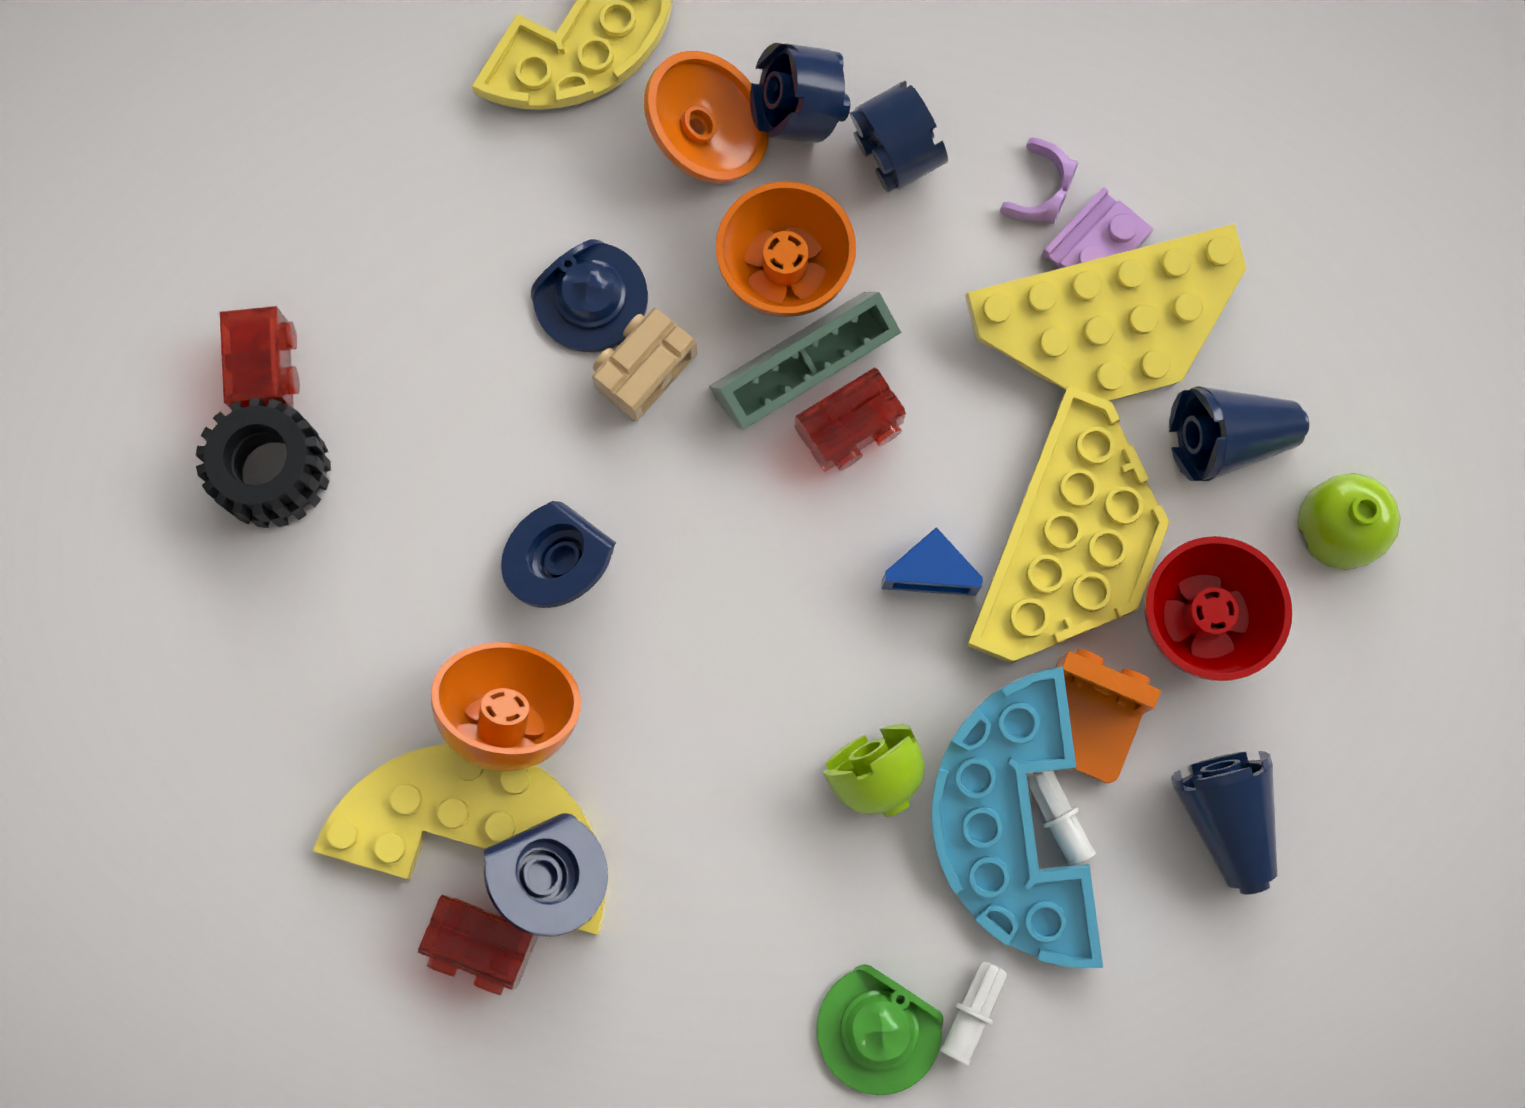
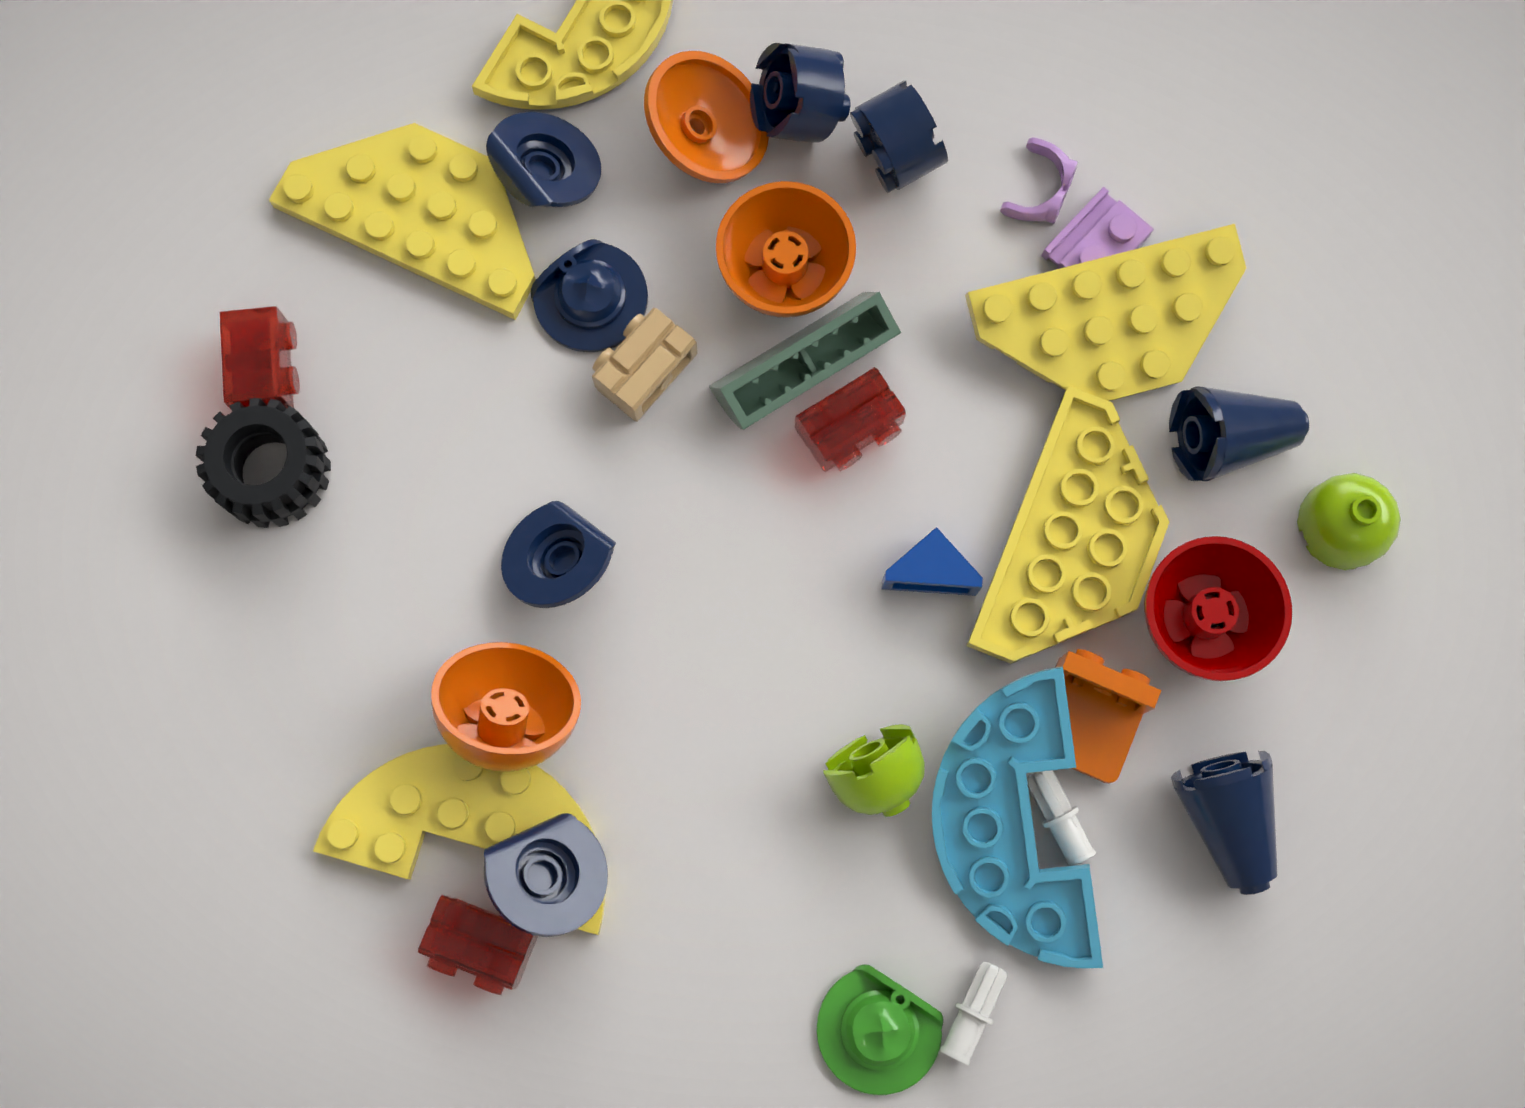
none -> light yellow plate [269,123,536,320]
none -> dark blue hat [486,112,601,207]

